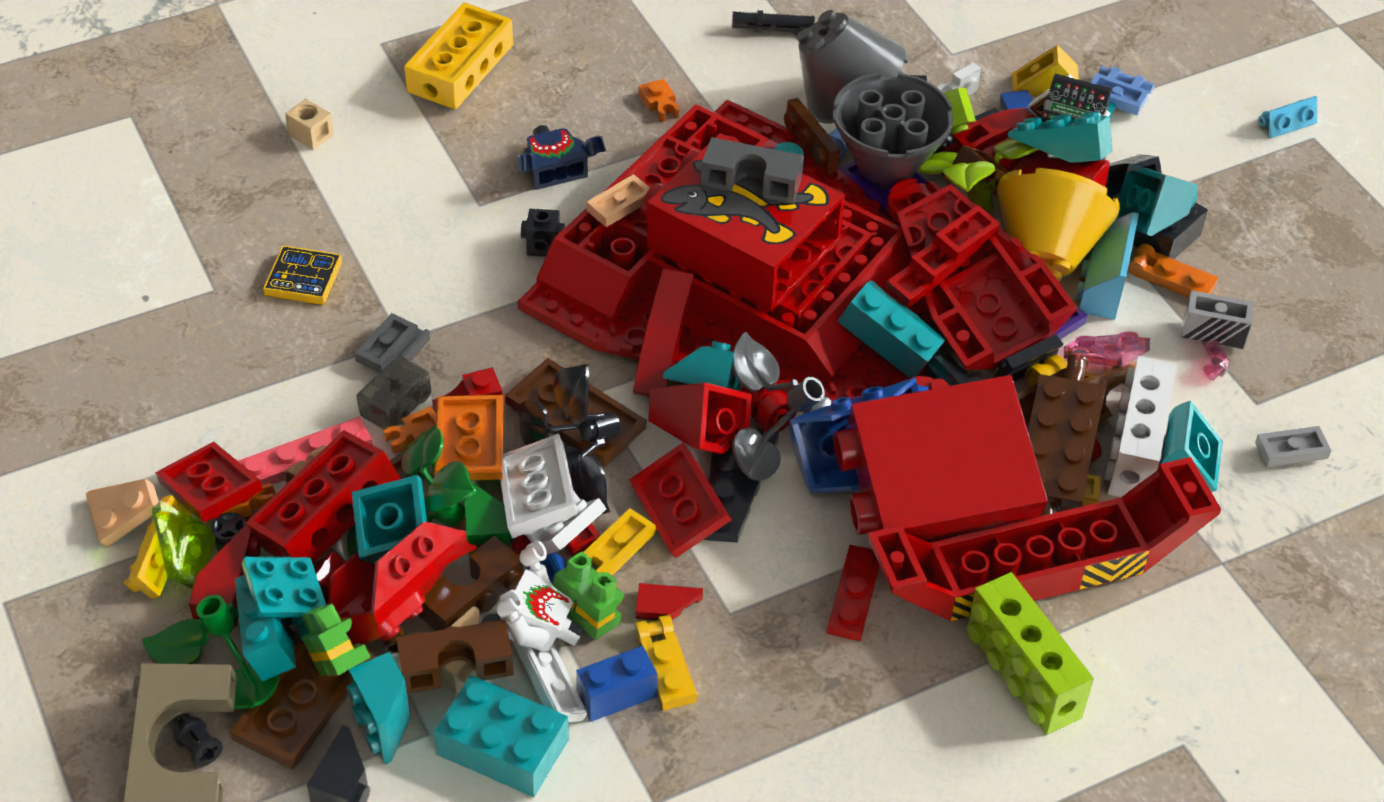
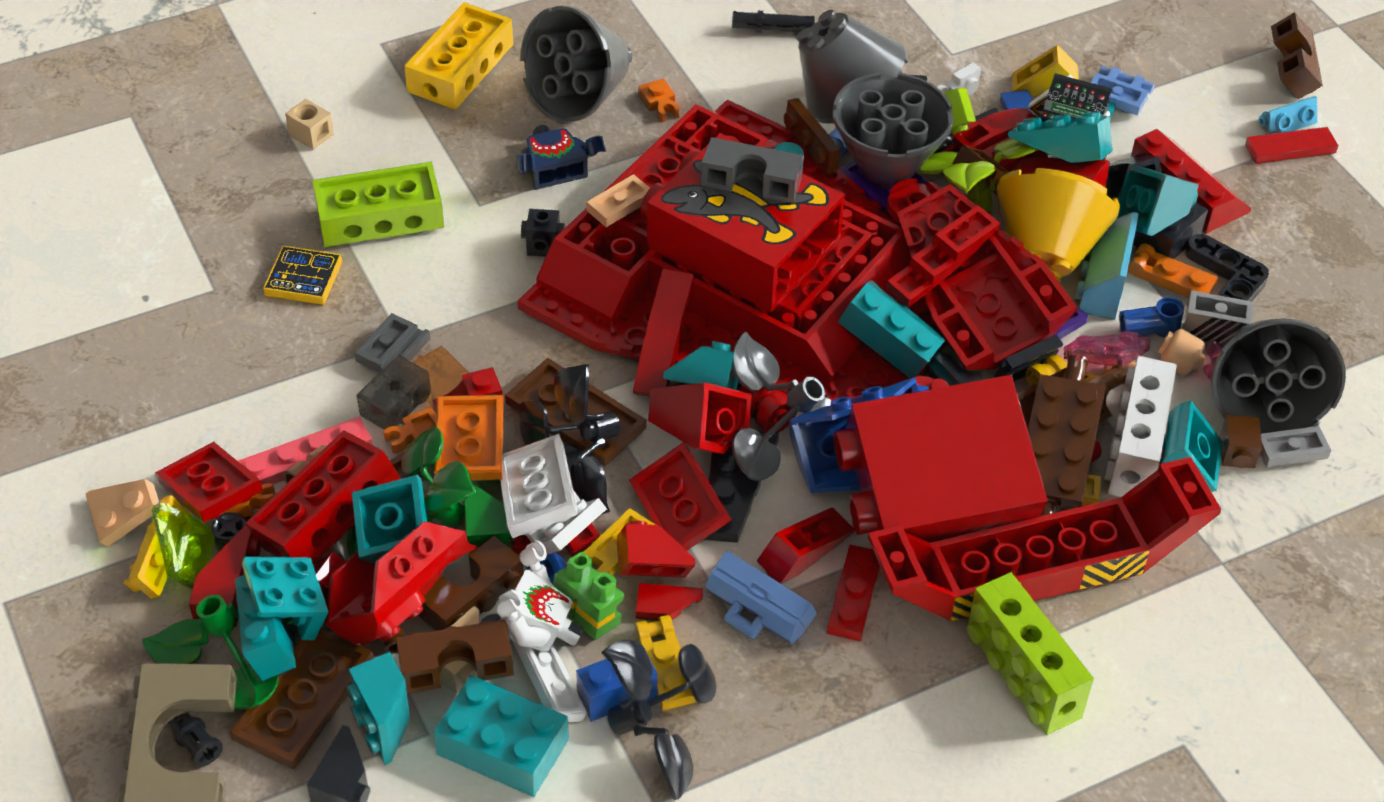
bright green hips [301,604,371,676] -> none
none -> lime brick [312,161,444,247]
none -> clear orange piece [399,345,469,406]
none -> dark grey cone [520,5,633,122]
none -> black plant [601,640,716,801]
none -> red slope [616,521,696,578]
none -> medium blue piece [705,550,817,645]
none -> red slope [756,507,855,584]
none -> blue piece [1119,297,1184,338]
none -> red slope [1131,129,1251,234]
none -> light nougat head [1157,329,1207,376]
none -> black beam [1185,234,1269,302]
none -> dark grey cone [1211,318,1346,434]
none -> reddish brown brick [1219,415,1262,468]
none -> red tile [1245,127,1339,164]
none -> reddish brown arch [1271,12,1323,100]

